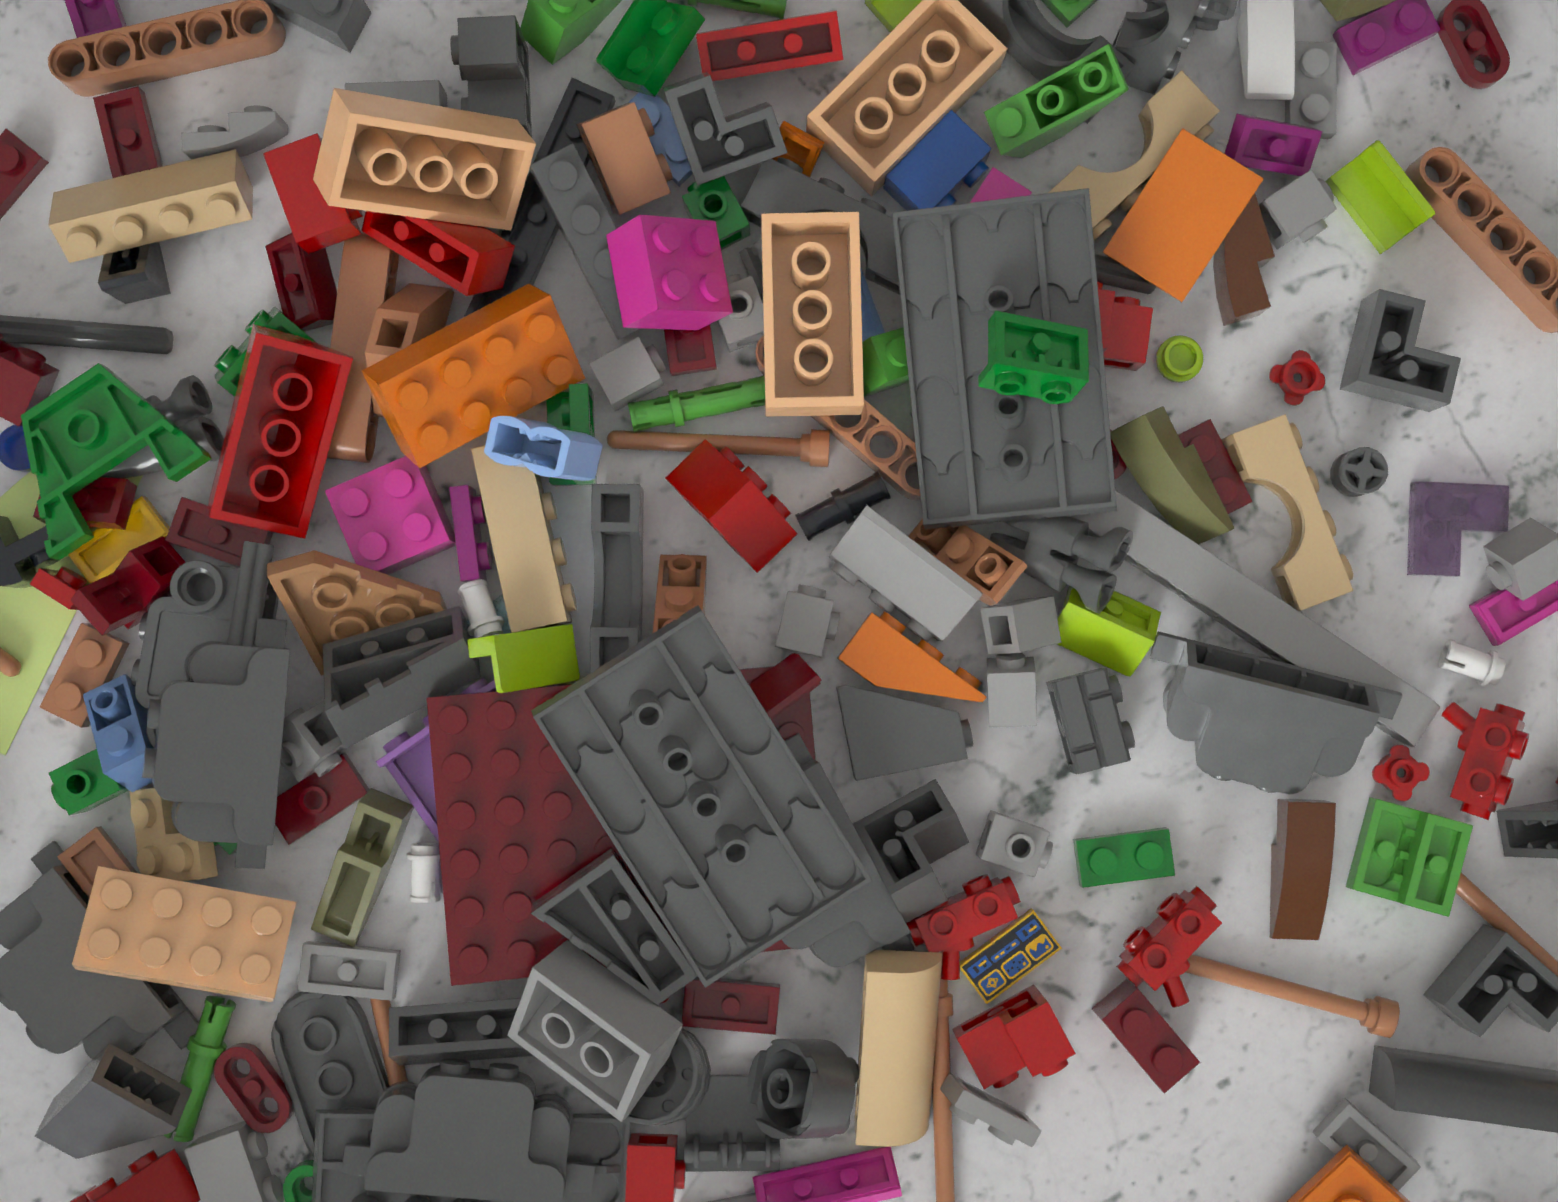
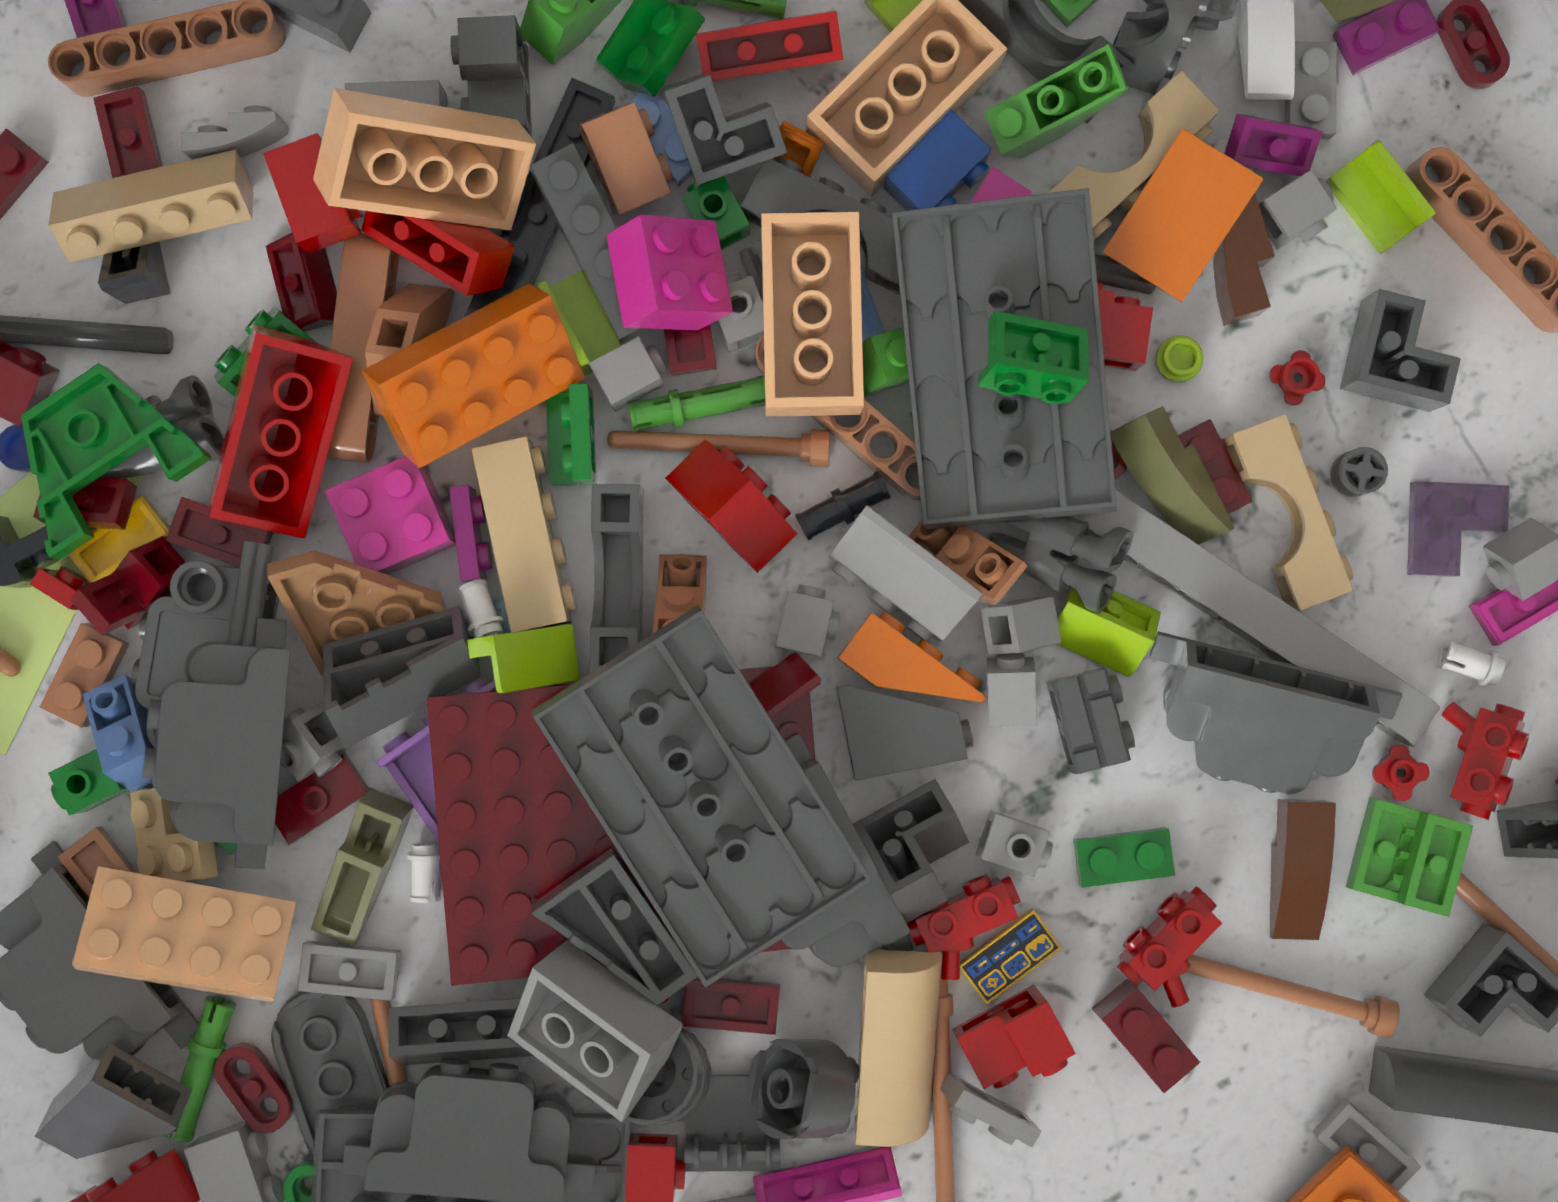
light blue brick [484,416,603,481] -> none
none -> lime panel [537,271,622,376]

